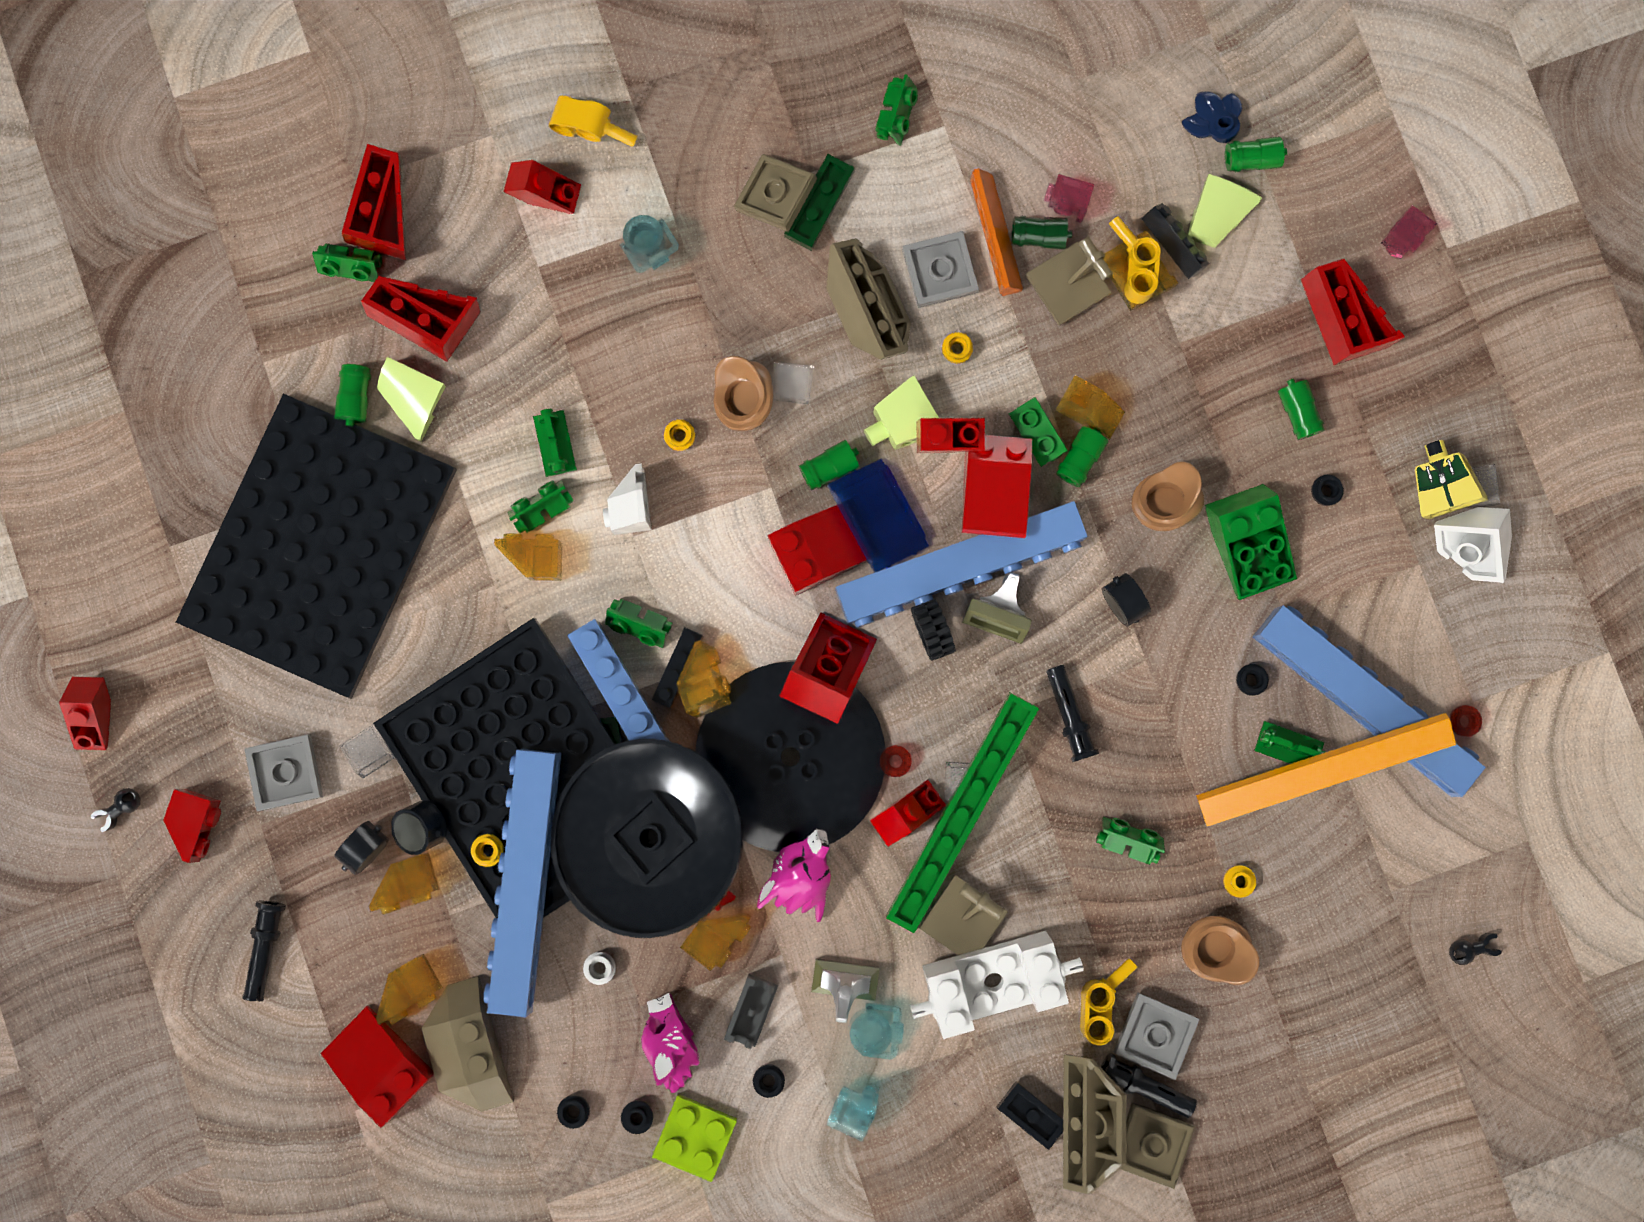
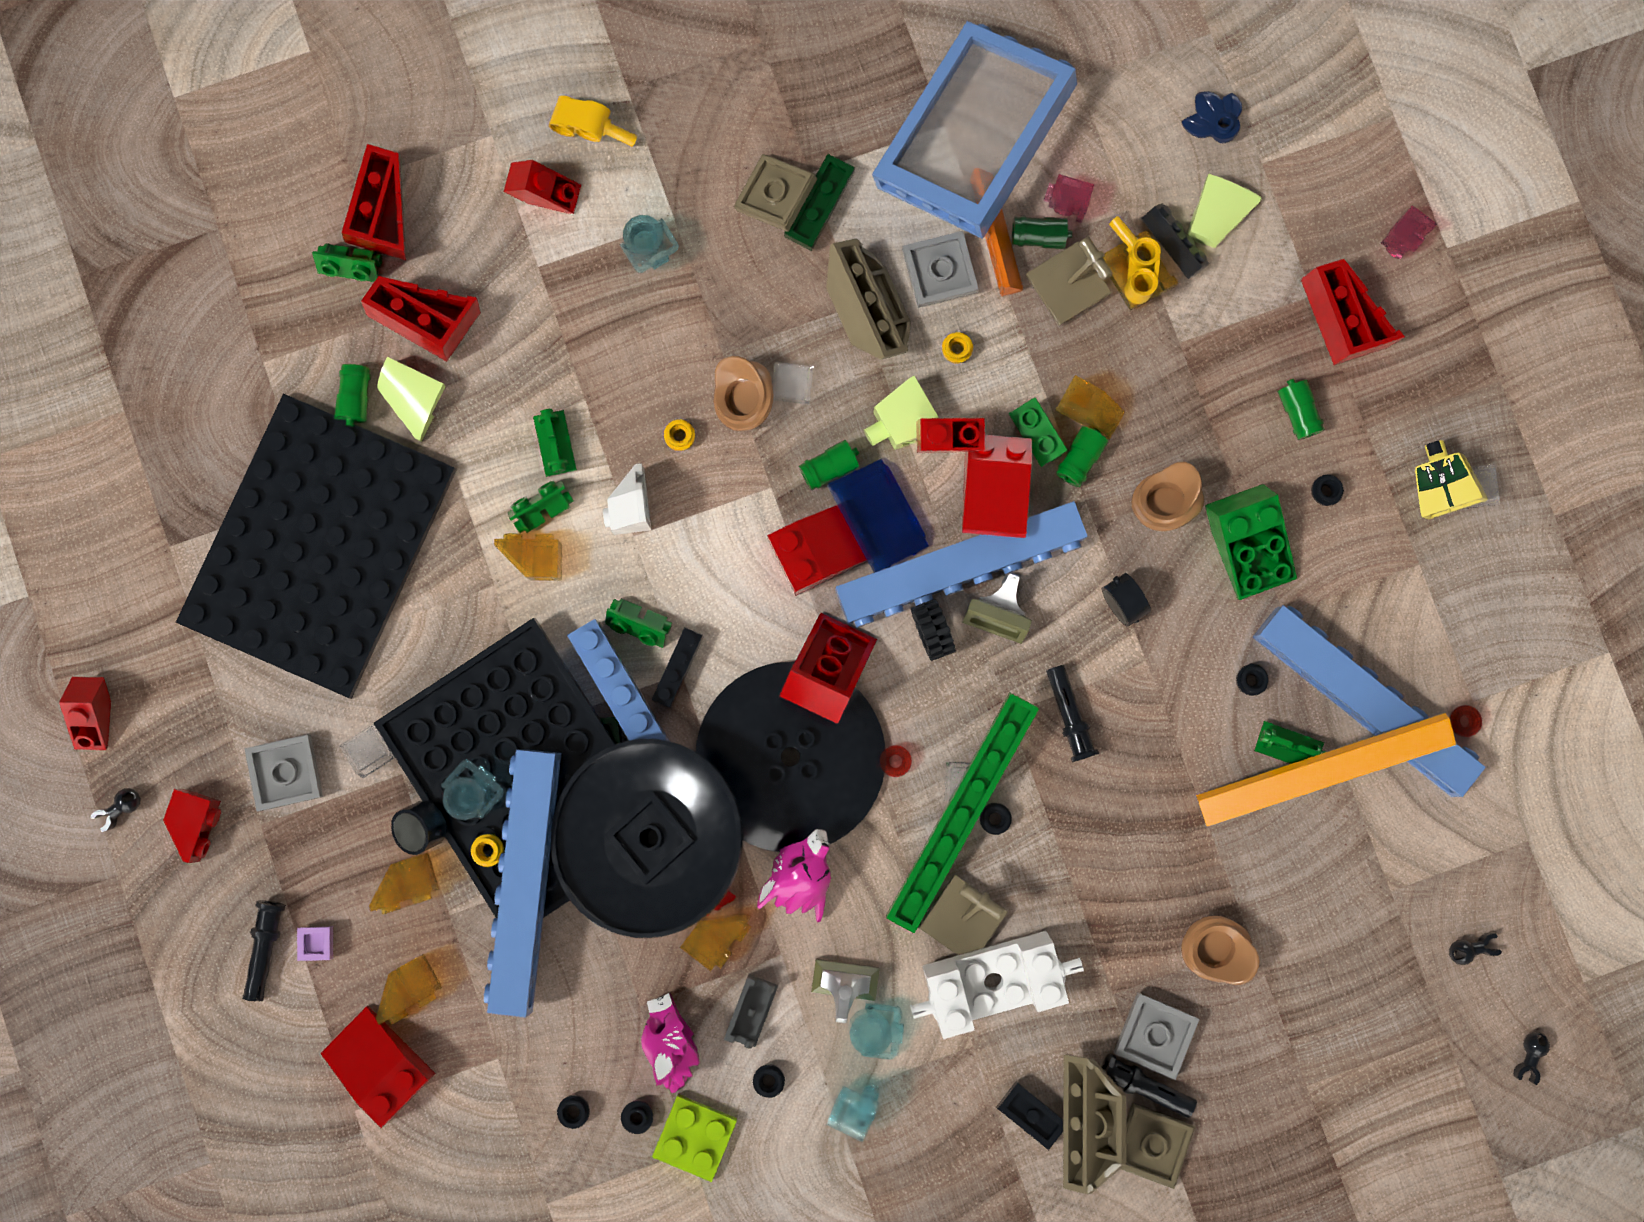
black piece [334,821,389,875] -> none
dark tan wedge [422,976,514,1112] -> none
white plate [583,952,616,985] -> none
clear yellow slope [676,640,731,718] -> none
red slope [870,779,946,847] -> none
green hinge [875,74,918,146] -> none
yellow beam [1080,958,1138,1046] -> none
green hinge [1096,817,1165,865] -> none
yellow plate [1223,865,1256,898] -> none
green piece [1225,137,1287,172] -> none
white slope [1434,507,1512,583] -> none
none -> lavender plate [297,926,333,961]
none -> clear light blue piece [441,760,504,820]
none -> window [872,21,1077,239]
none -> black plate [979,803,1012,835]
none -> black arm [1513,1032,1550,1085]

